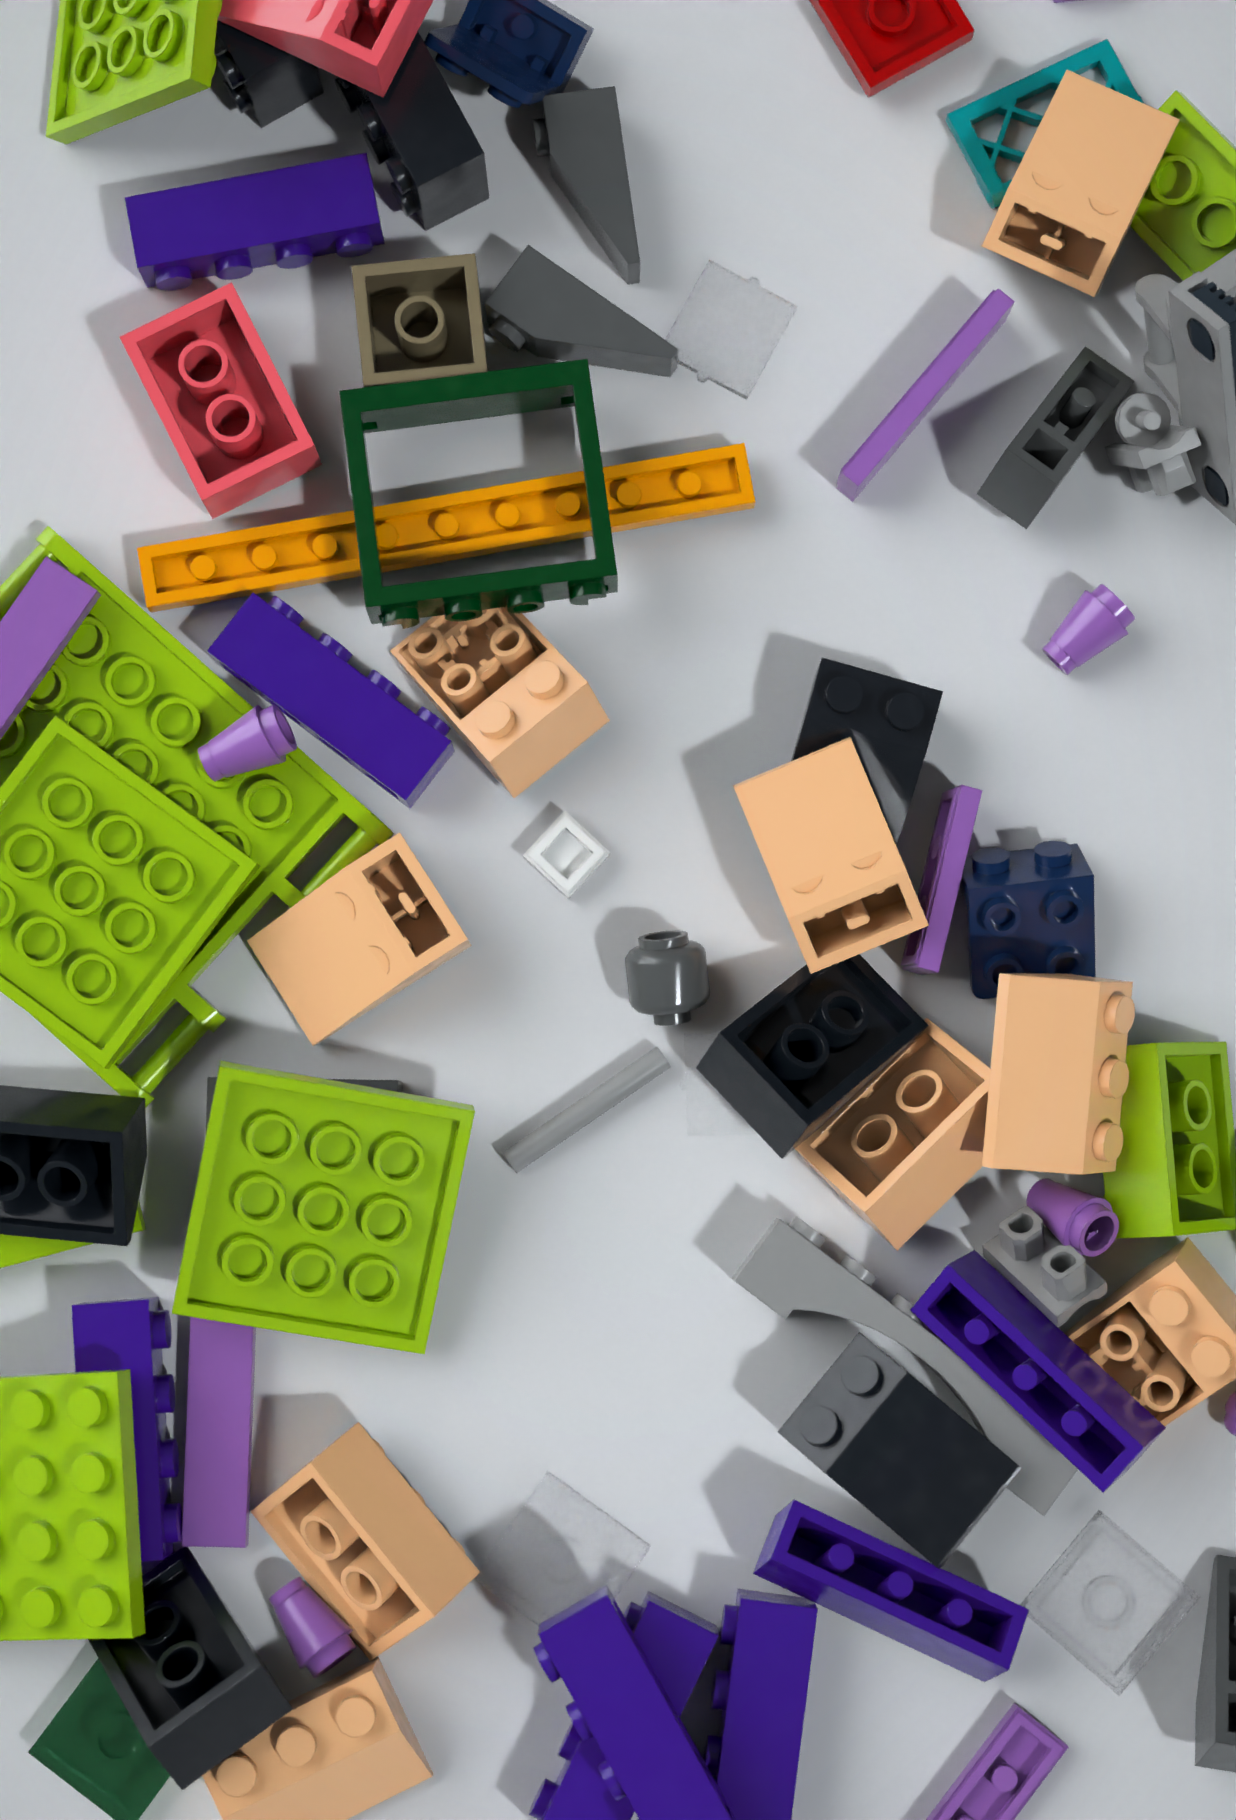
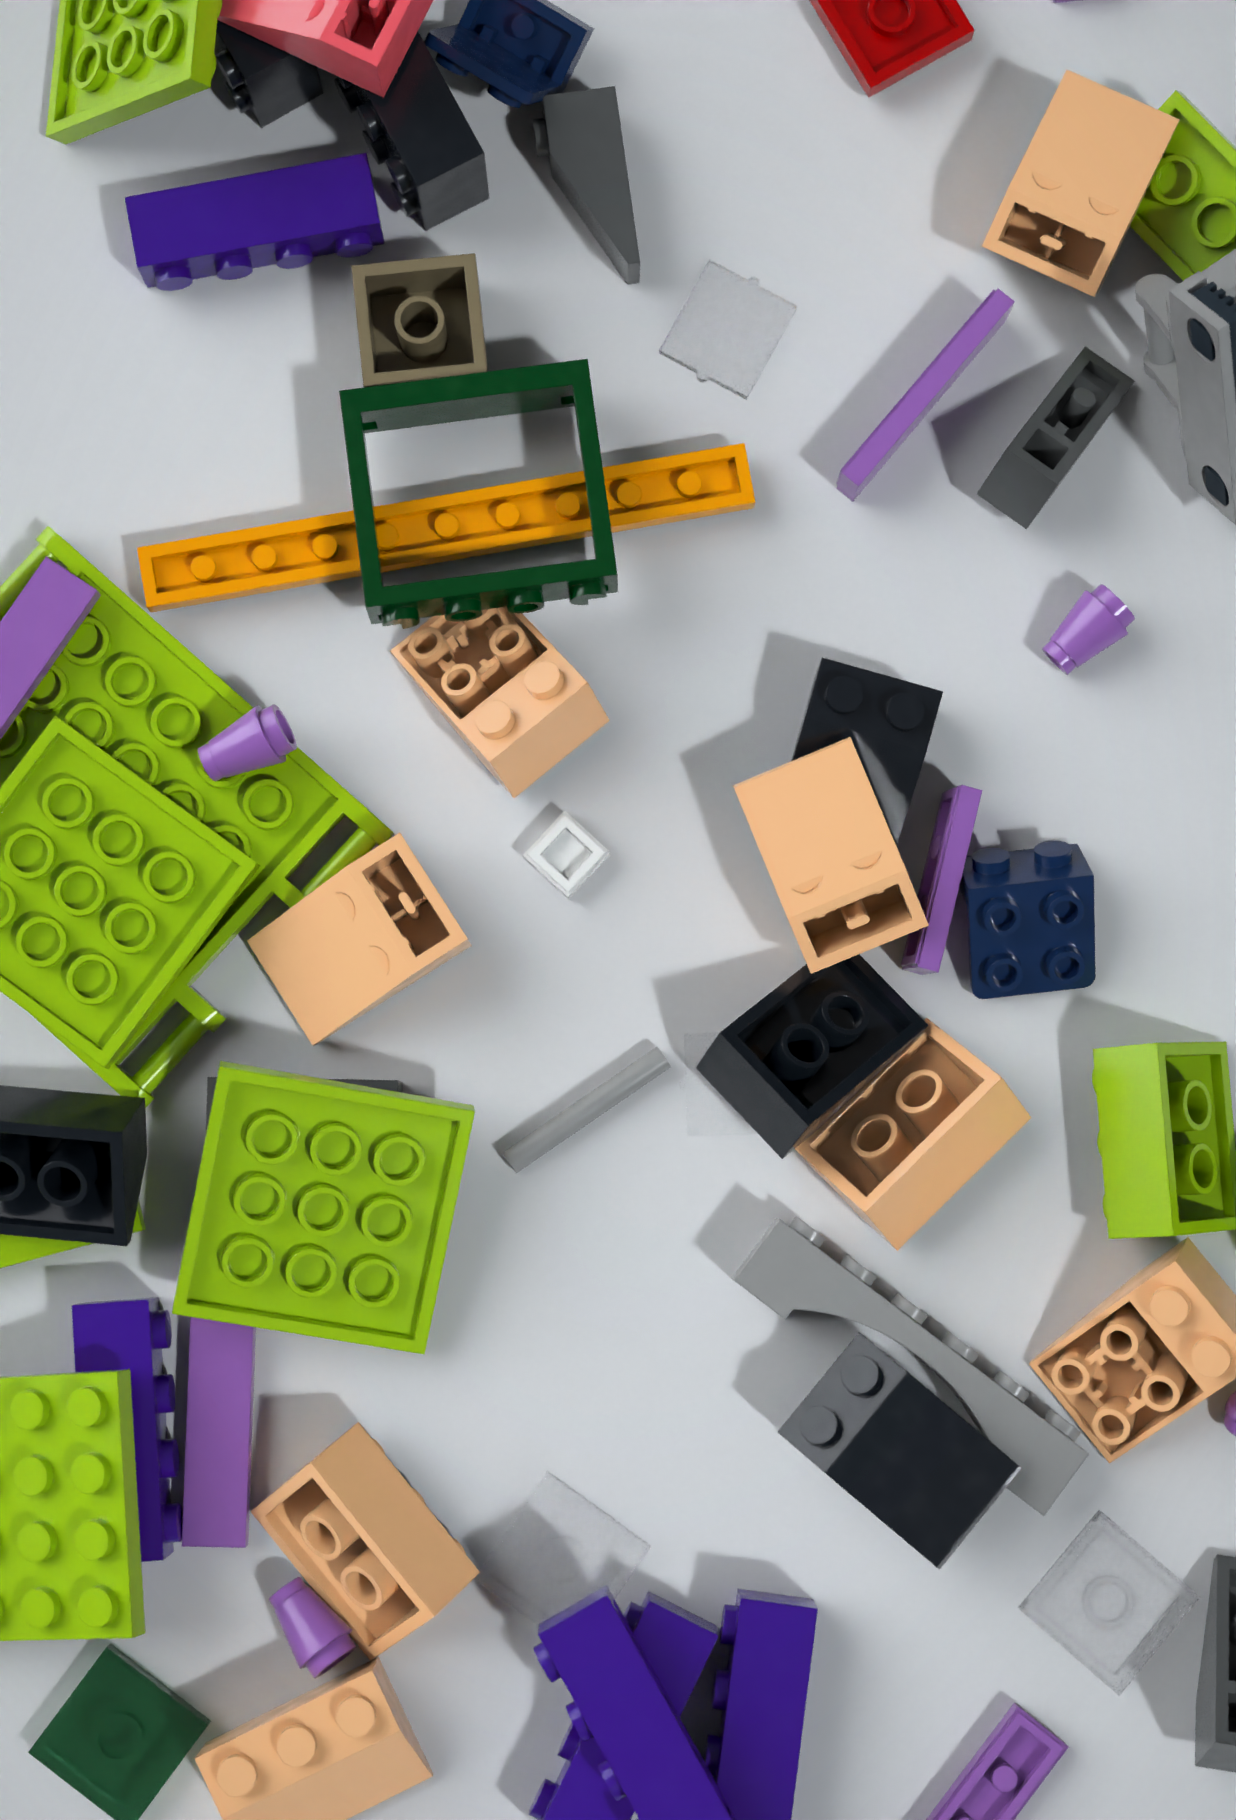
black slope [88,1546,293,1790] -> none
coral brick [120,282,322,519] -> none
dark purple brick [207,592,455,809] -> none
dark grey slope [485,245,679,377] -> none
dark grey head [625,930,710,1026] -> none
dark purple brick [753,1500,1029,1682] -> none
dark purple brick [910,1250,1166,1493] -> none
teal window [945,39,1144,209] -> none
light nougat slope [982,973,1135,1175] -> none
light grey hips [982,1206,1107,1328] -> none
medium lavender cone [1026,1178,1119,1257] -> none
light grey hips [1104,392,1201,496] -> none

